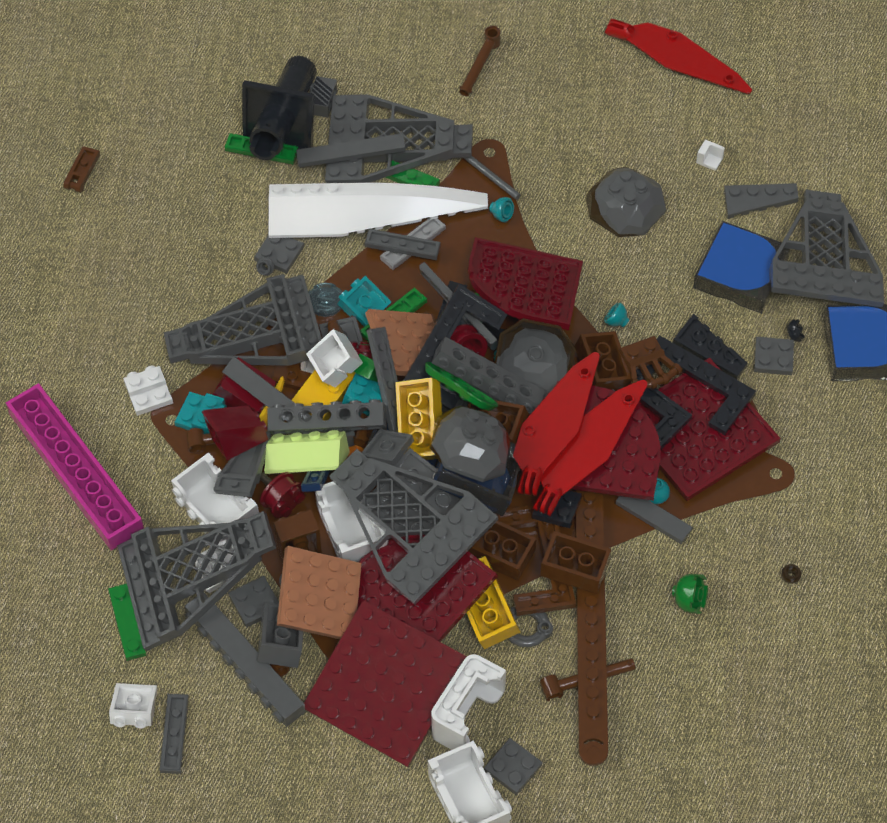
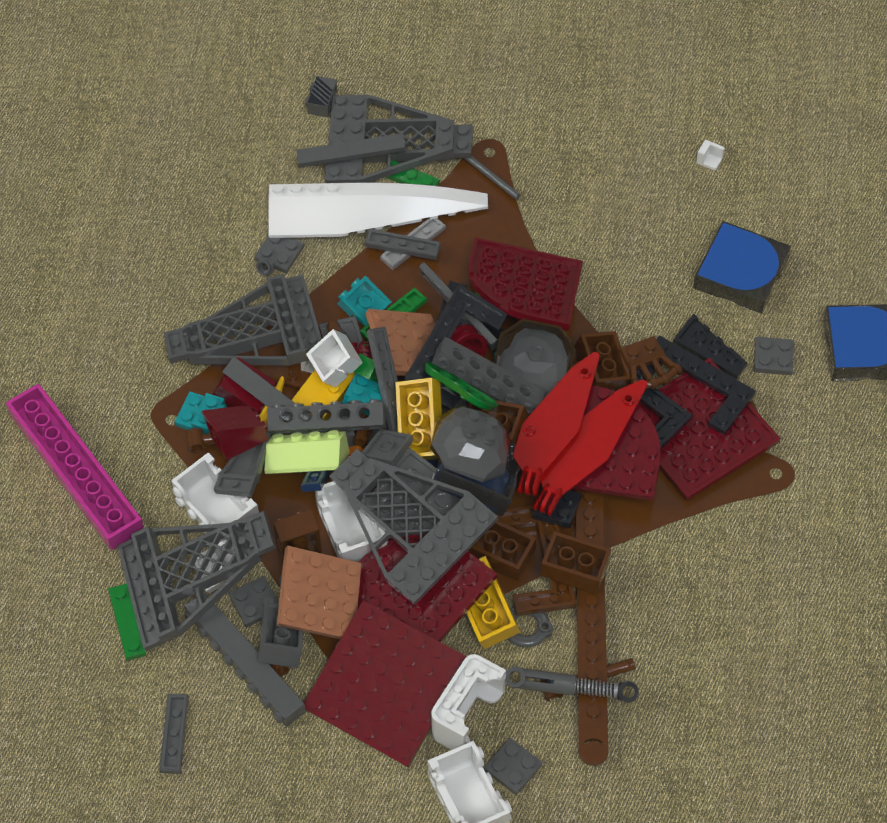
reddish brown plate [63,146,100,193] -> none
white plate [109,683,157,729] -> none
white plate [123,365,173,416] -> none
green plate [224,133,298,165] -> none
black piece [242,55,317,160] -> none
dark red wheel [260,472,305,518] -> none
clear light blue tile [309,282,343,317] -> none
reddish brown piece [459,26,501,96] -> none
teal brick [490,197,514,222] -> none
dark grey rock [586,167,666,237] -> none
teal brick [604,302,629,327] -> none
red wing [605,18,752,94] -> none
dark grey tile [616,496,693,544] -> none
teal brick [649,478,670,504] -> none
green cylinder [672,574,708,614] -> none
dark grey wing [724,183,799,219] -> none
dark grey wing [769,189,884,307] -> none
dark brown plate [781,564,801,584] -> none
black plate [787,319,805,342] -> none
none -> piece [505,667,639,703]

